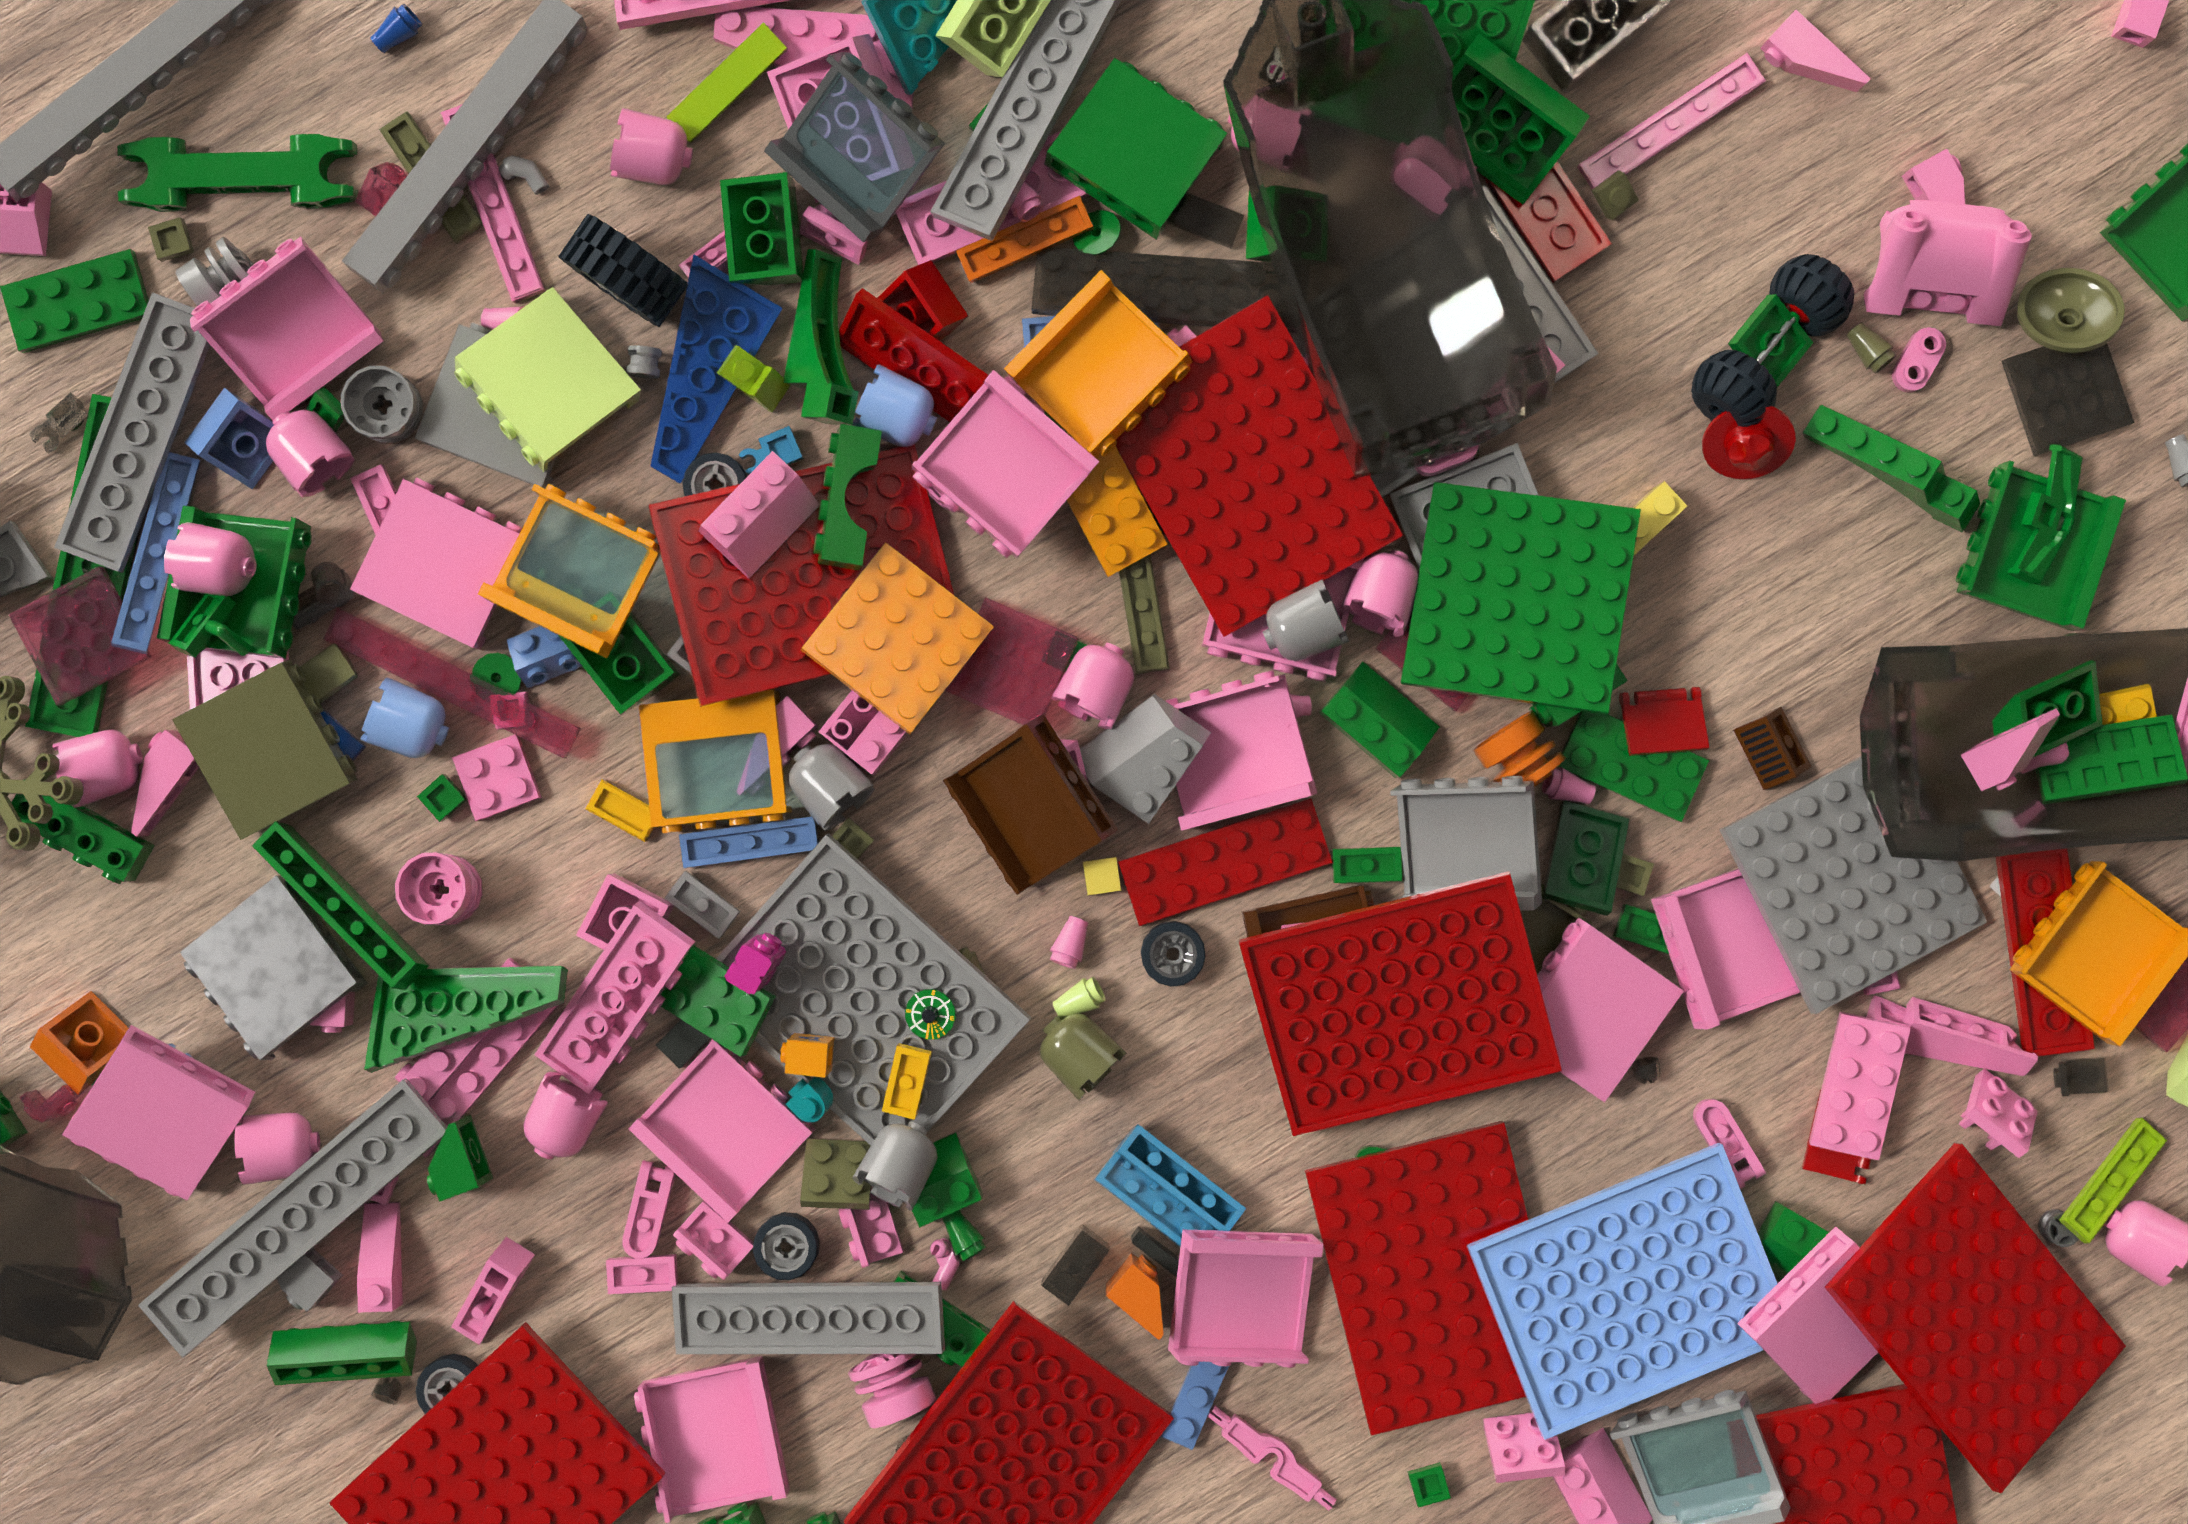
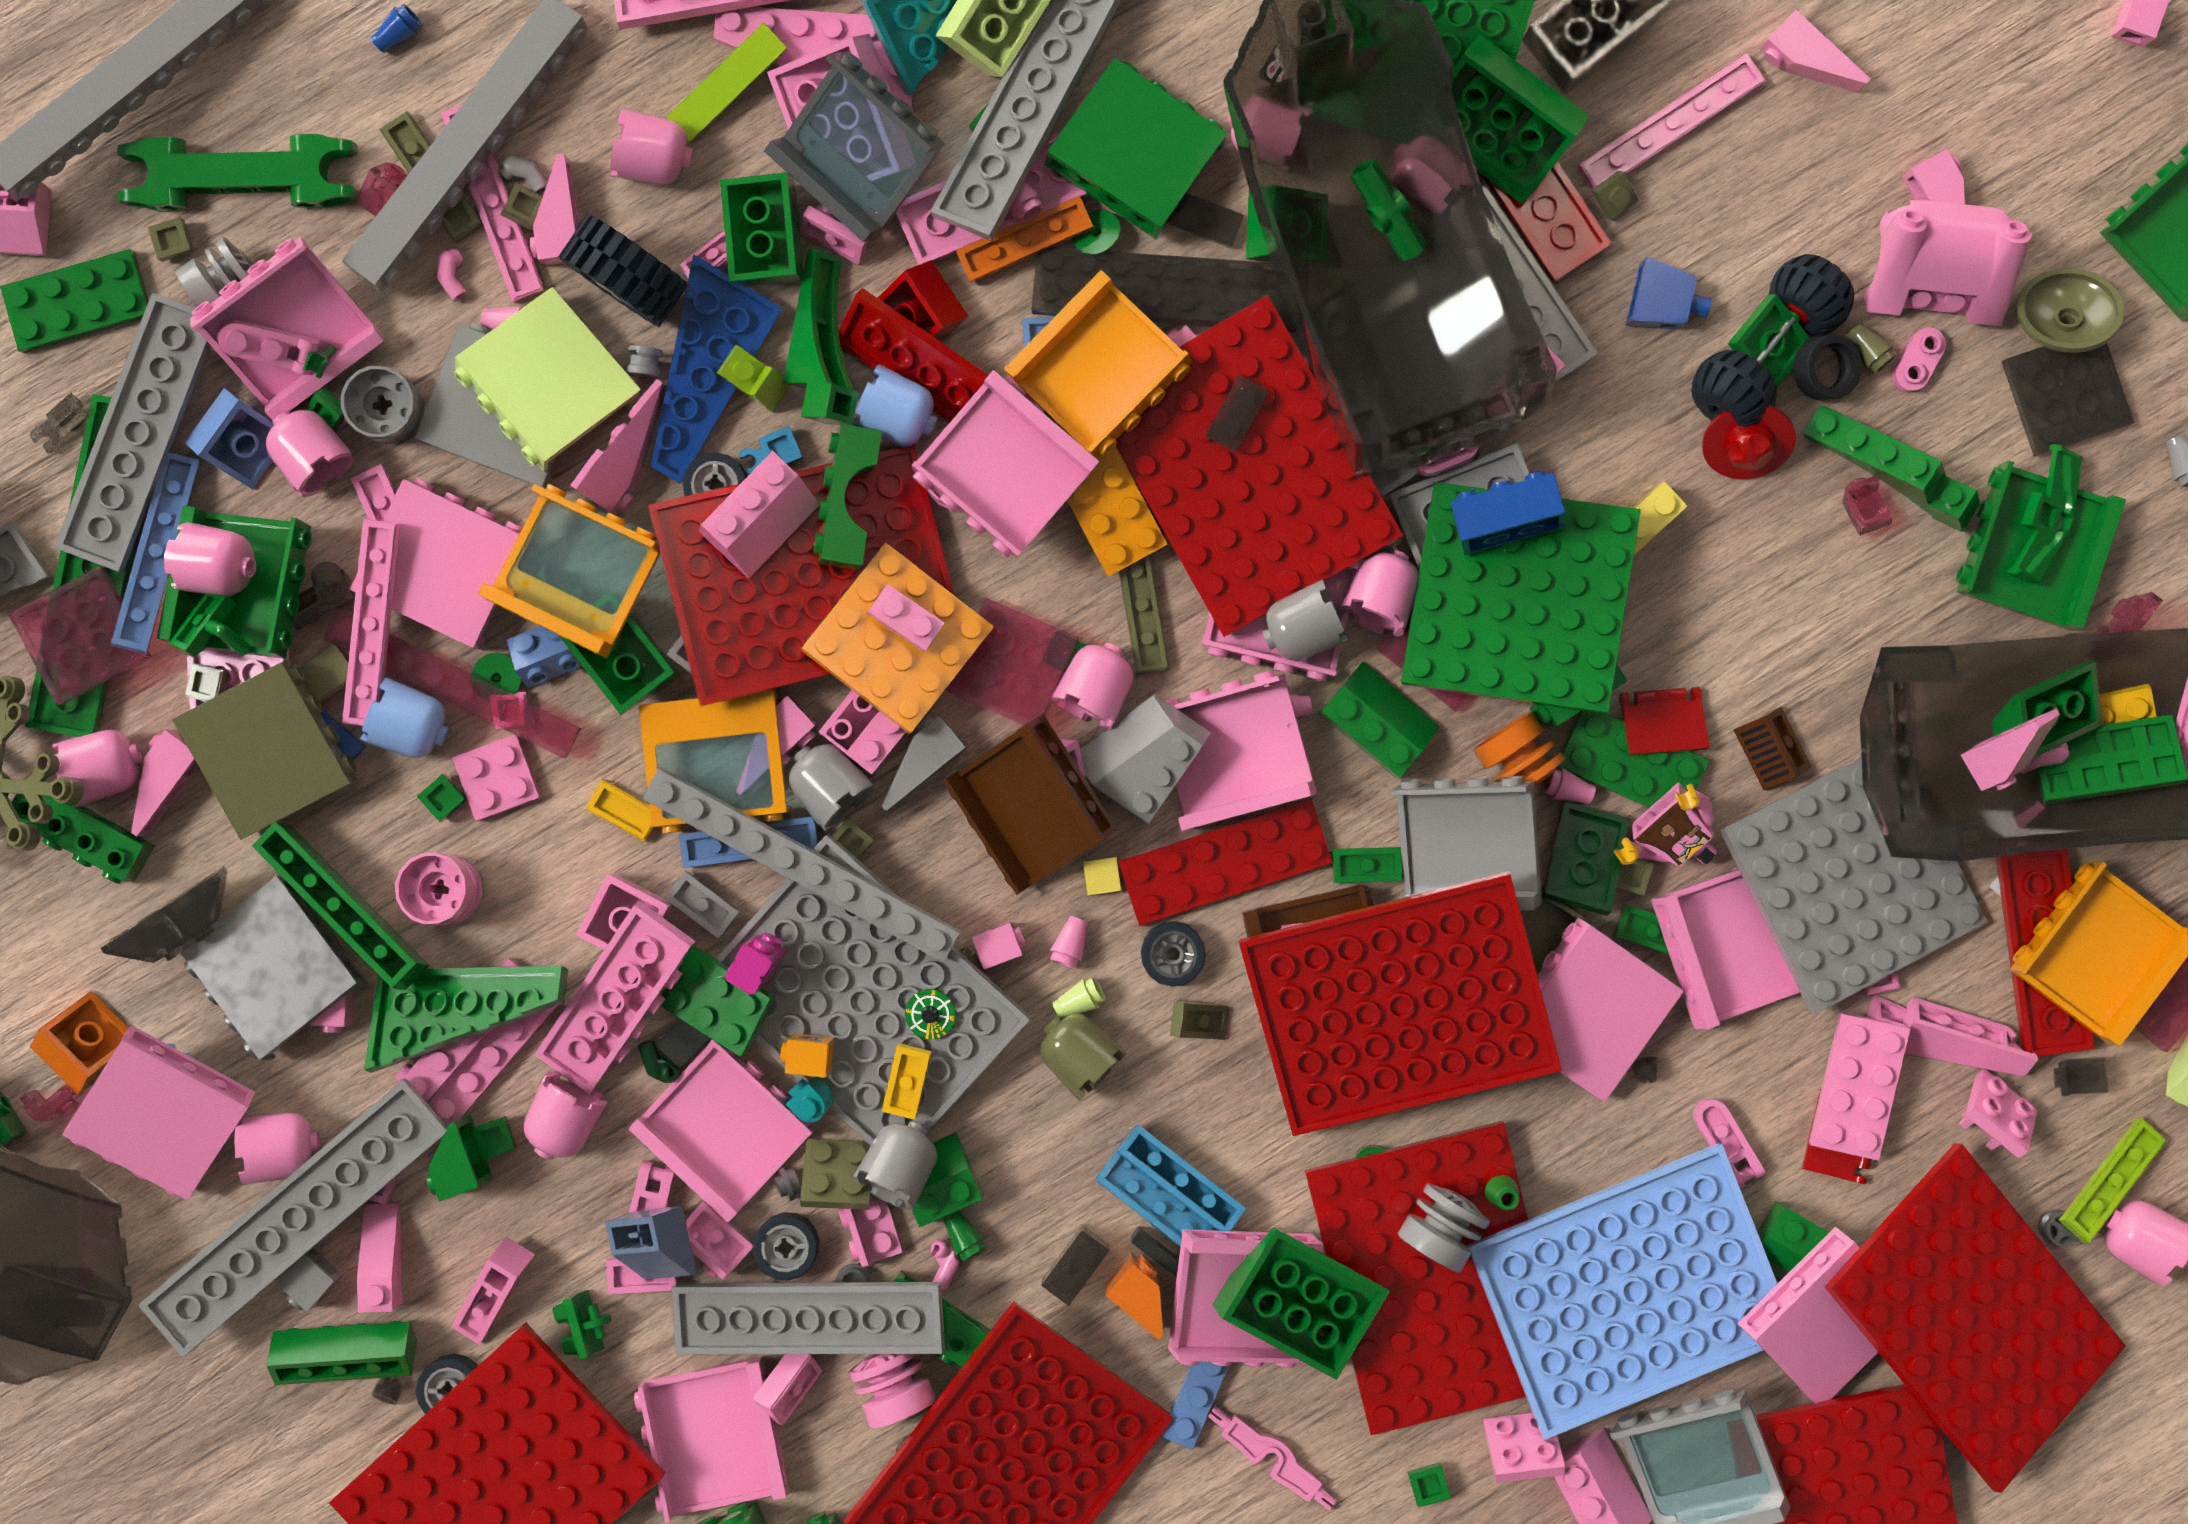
none -> clear smoke wedge [100,866,228,963]
none -> tile [185,663,229,701]
none -> bright pink plate [217,320,319,375]
none -> green hand [302,345,336,378]
none -> bright pink tile [342,519,401,726]
none -> bright pink arm [436,249,467,302]
none -> green plate [471,1116,517,1161]
none -> olive tile [500,183,543,231]
none -> bright pink slope [530,153,579,266]
none -> green hips [552,1290,612,1360]
none -> bright pink wedge [571,379,666,516]
none -> sand blue slope [605,1206,697,1279]
none -> dark green arm [638,1040,679,1083]
none -> light grey plate [642,767,962,963]
none -> bright pink slope [753,1354,822,1426]
none -> flat silver plate [774,1168,801,1202]
none -> flat silver plate [836,1263,870,1283]
none -> bright pink plate [867,584,944,653]
none -> light grey slope [882,715,967,812]
none -> bright pink brick [972,922,1027,970]
none -> olive slope [1170,999,1229,1040]
none -> clear smoke plate [1205,375,1269,453]
none -> green slope [1212,1227,1390,1380]
none -> green piece [1349,158,1427,261]
none -> light grey wheel [1397,1183,1491,1272]
none -> blue brick [1451,471,1566,555]
none -> green cone [1485,1175,1519,1210]
none -> torso [1613,782,1717,866]
none -> blue torso [1625,257,1712,329]
none -> black tyre [1793,335,1862,400]
none -> clear pink bracket [1842,475,1893,536]
none -> clear pink plate [2087,592,2163,660]

